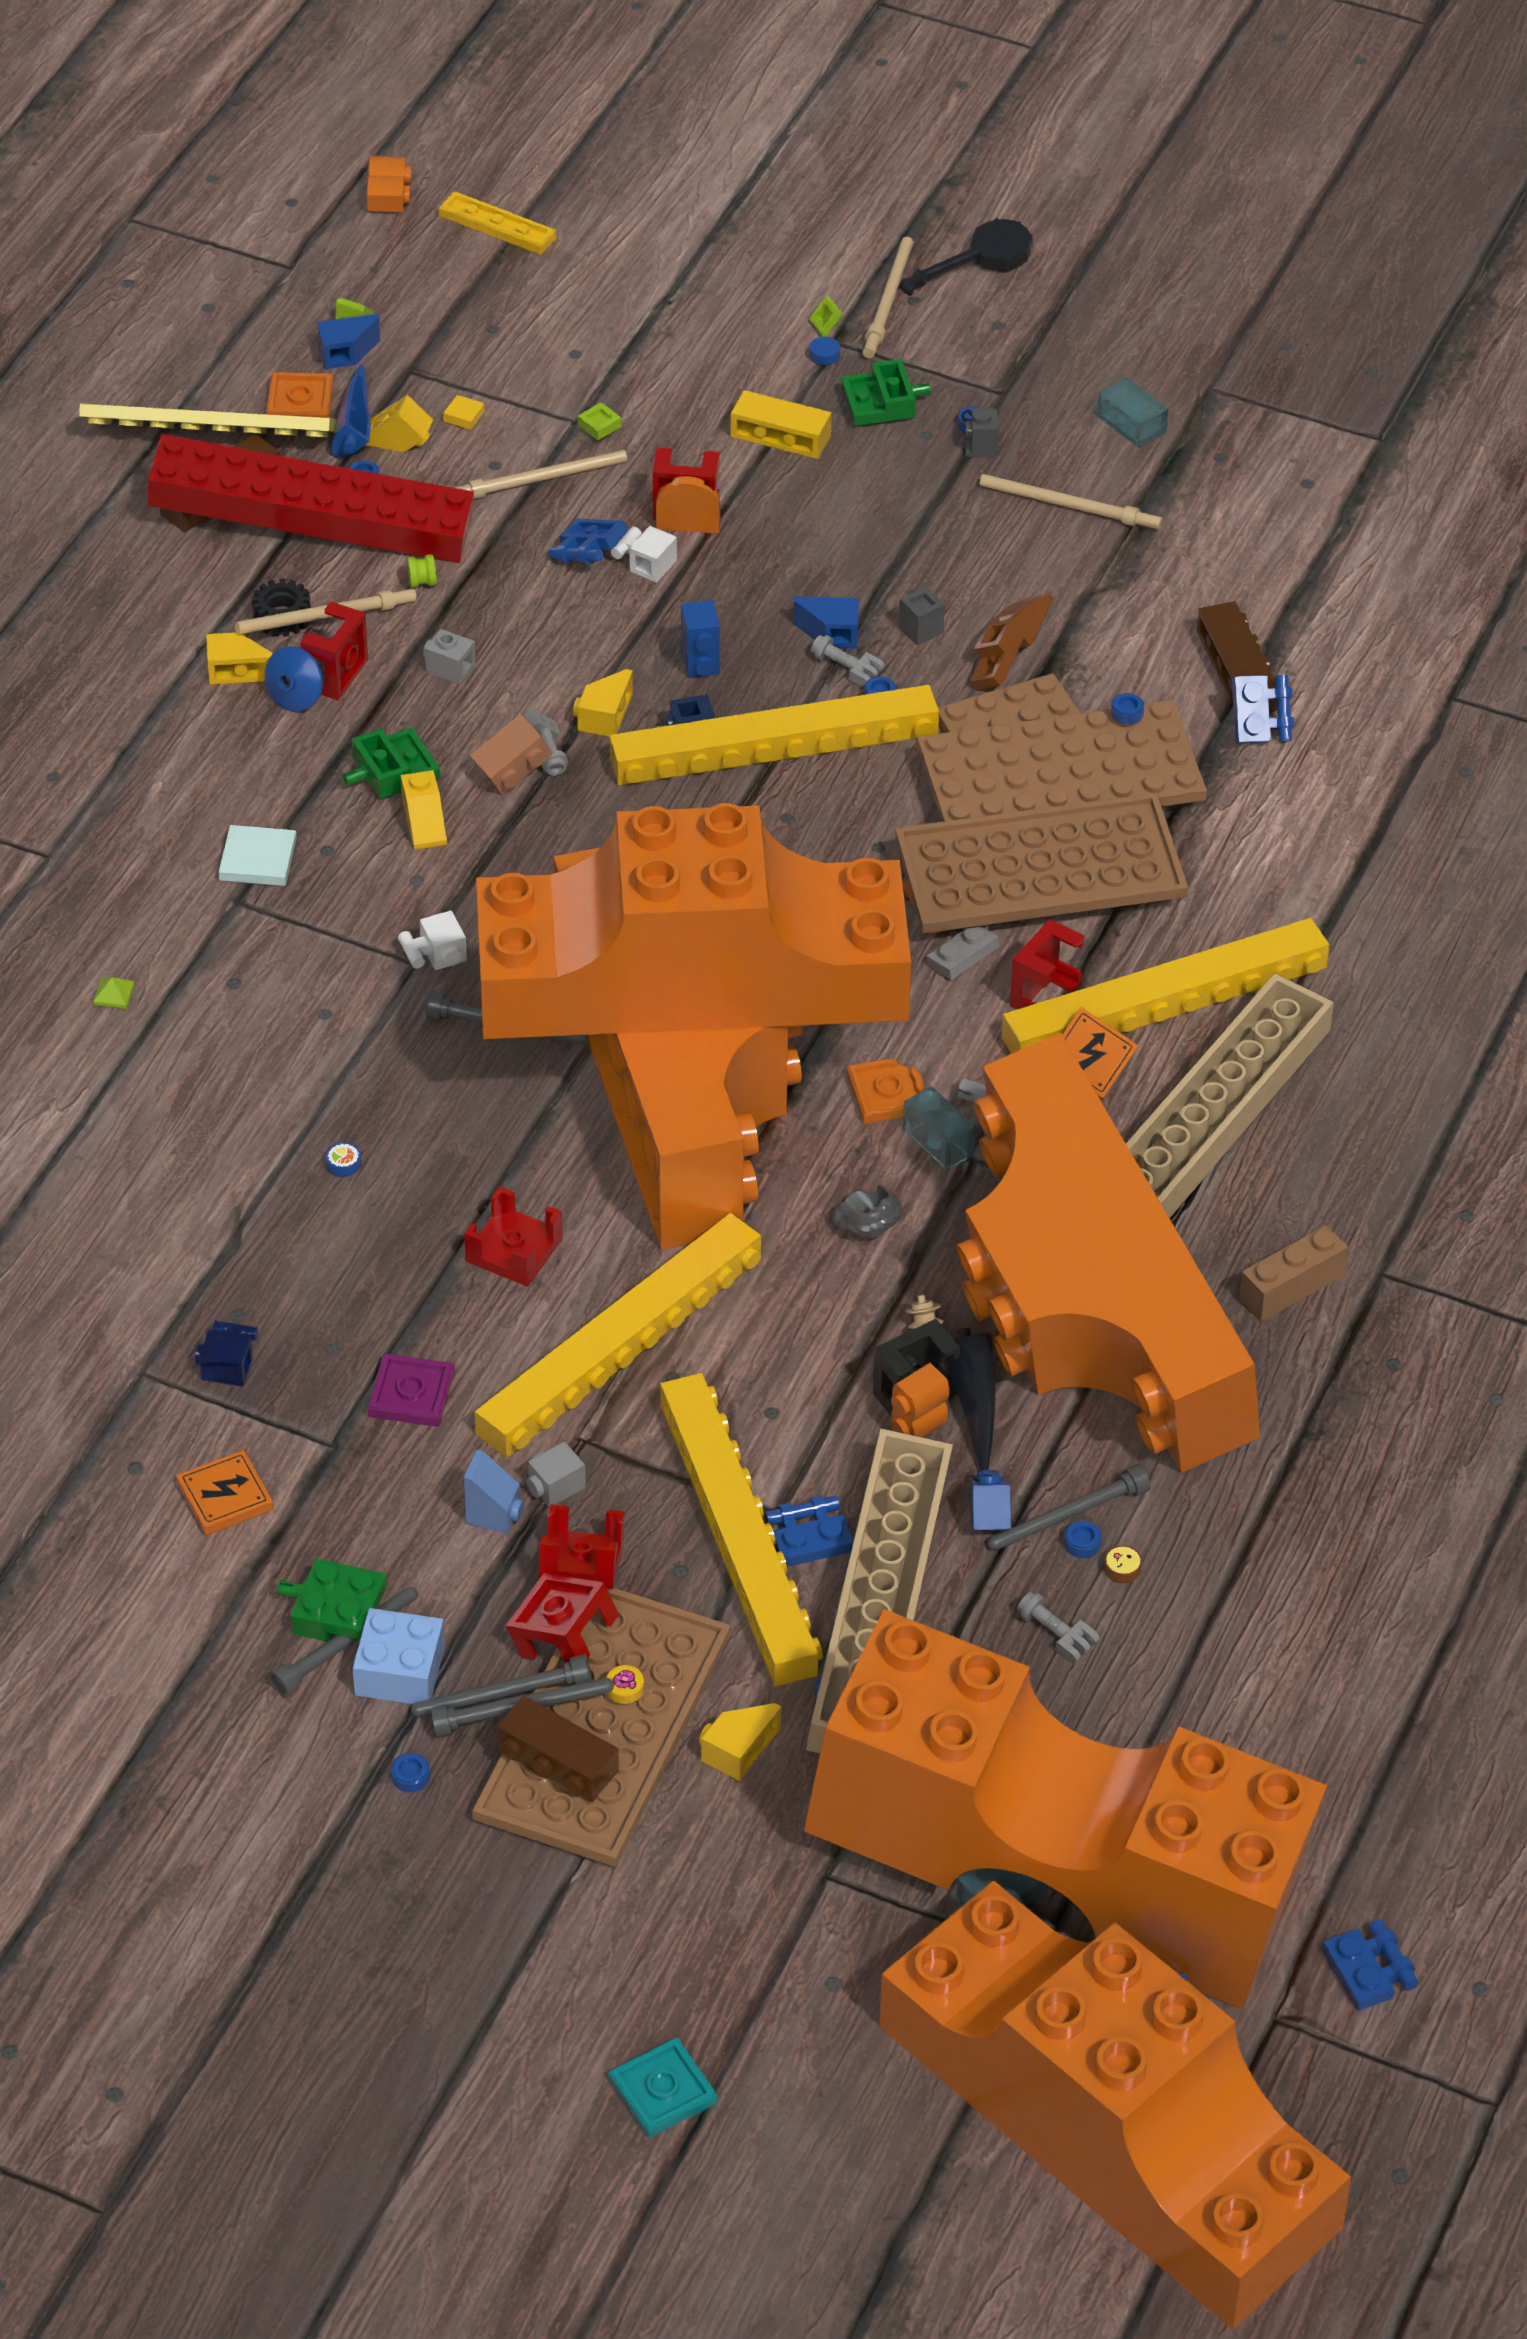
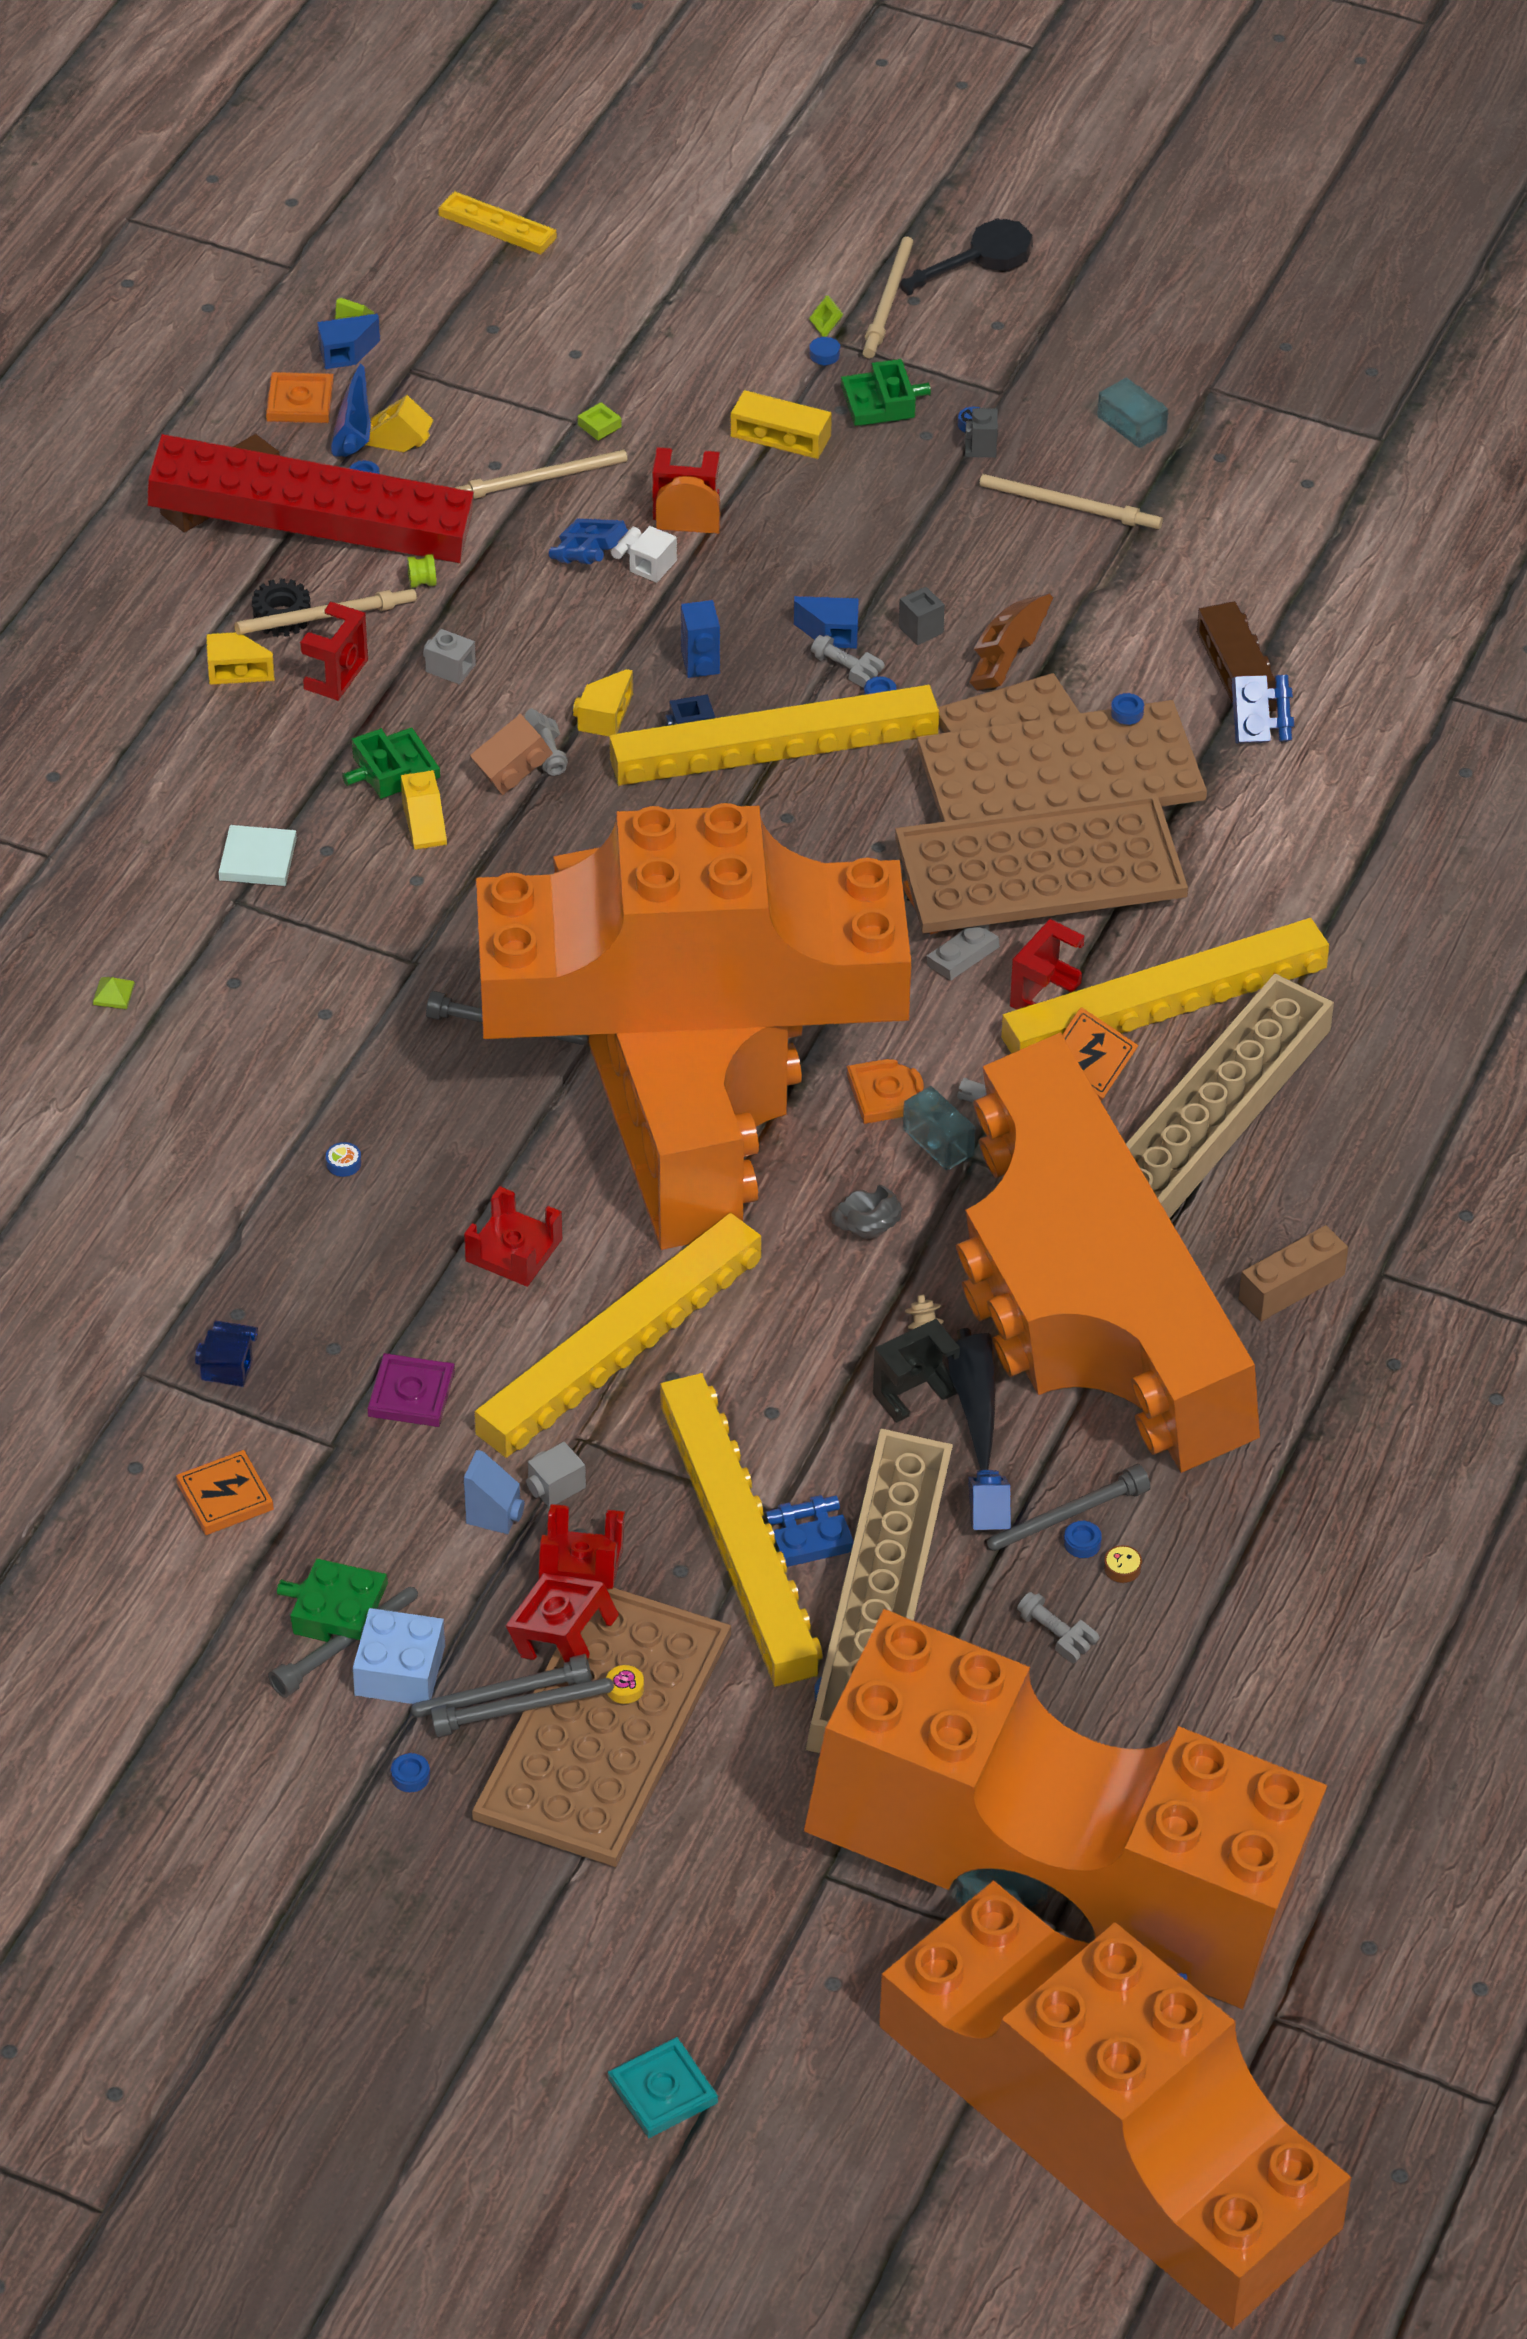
light yellow plate [79,404,337,438] -> none
blue dish [265,646,323,712] -> none
orange brick [367,156,412,212] -> none
white brick [398,910,467,970] -> none
yellow tile [443,395,485,430] -> none
reddish brown brick [497,1695,619,1802] -> none
yellow slope [699,1703,782,1781] -> none
orange brick [890,1363,949,1438] -> none
blue plate [1322,1919,1419,2011] -> none

